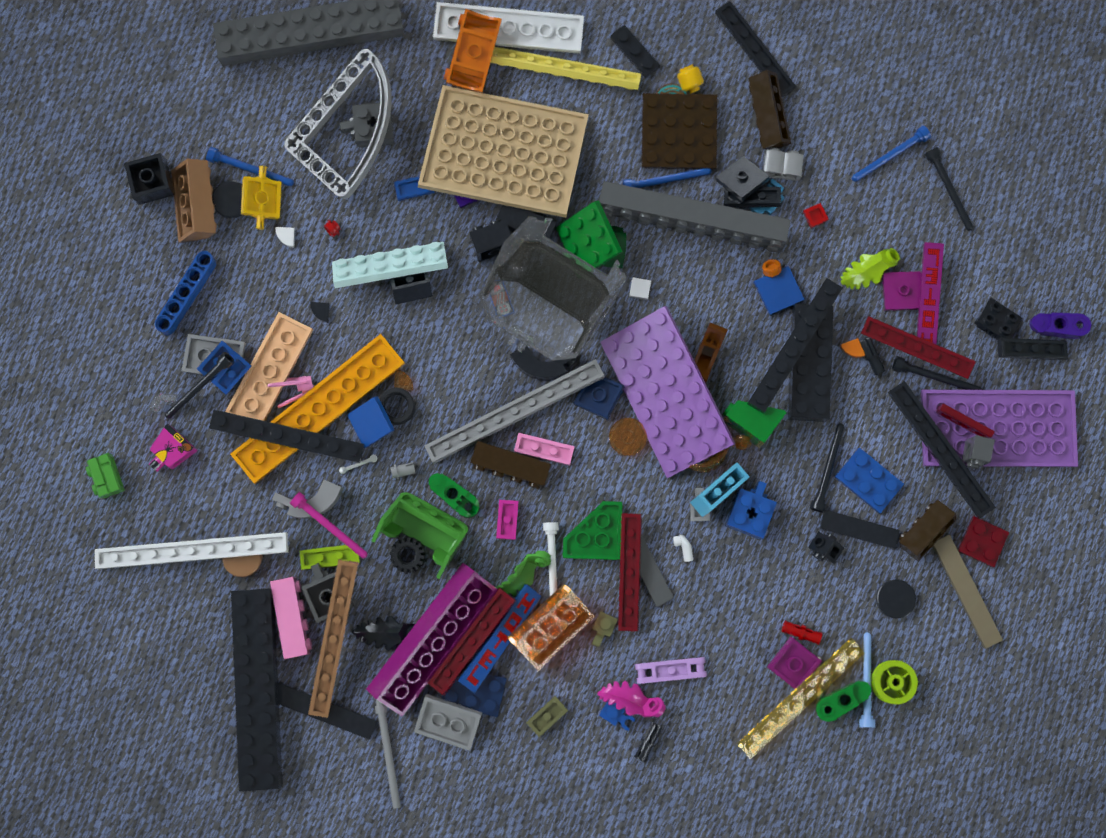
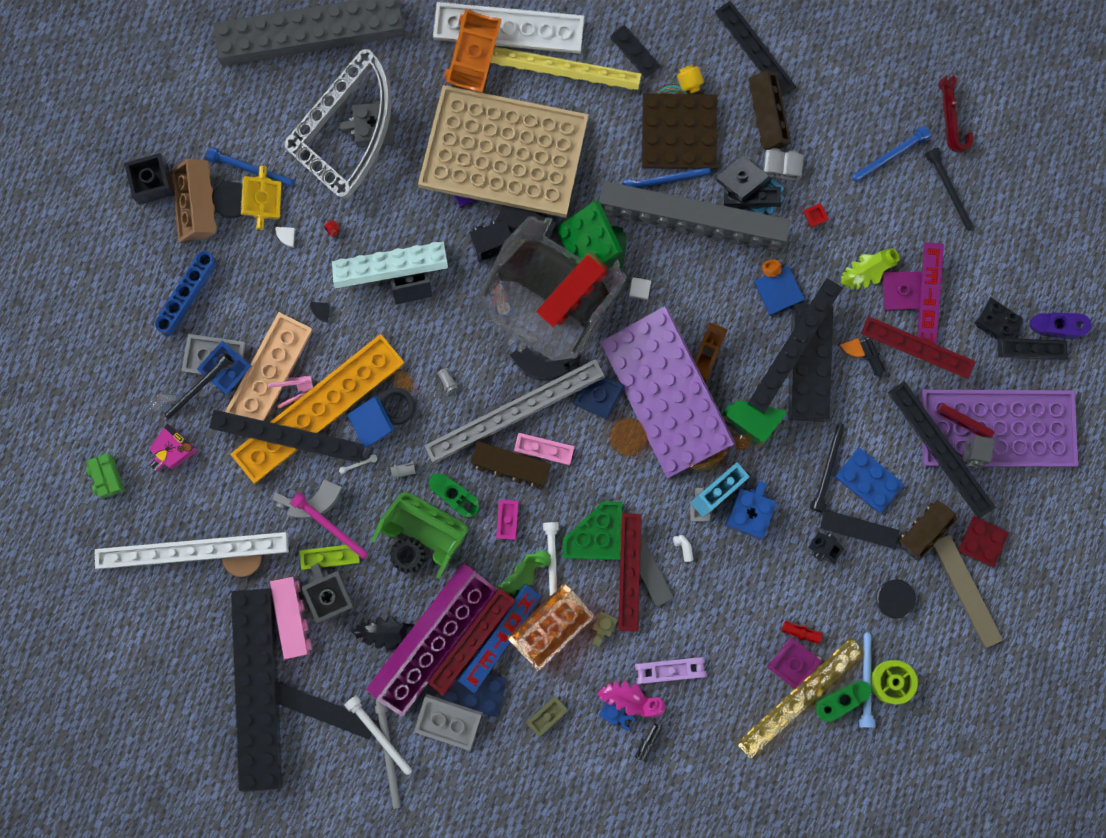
medium nougat plate [308,559,358,718] -> none
blue tile [394,176,435,201] -> none
black piece [892,356,982,390] -> none
none -> white piece [344,695,412,775]
none -> light grey pin [437,368,458,394]
none -> red brick [536,252,608,327]
none -> dark red piece [938,75,973,153]

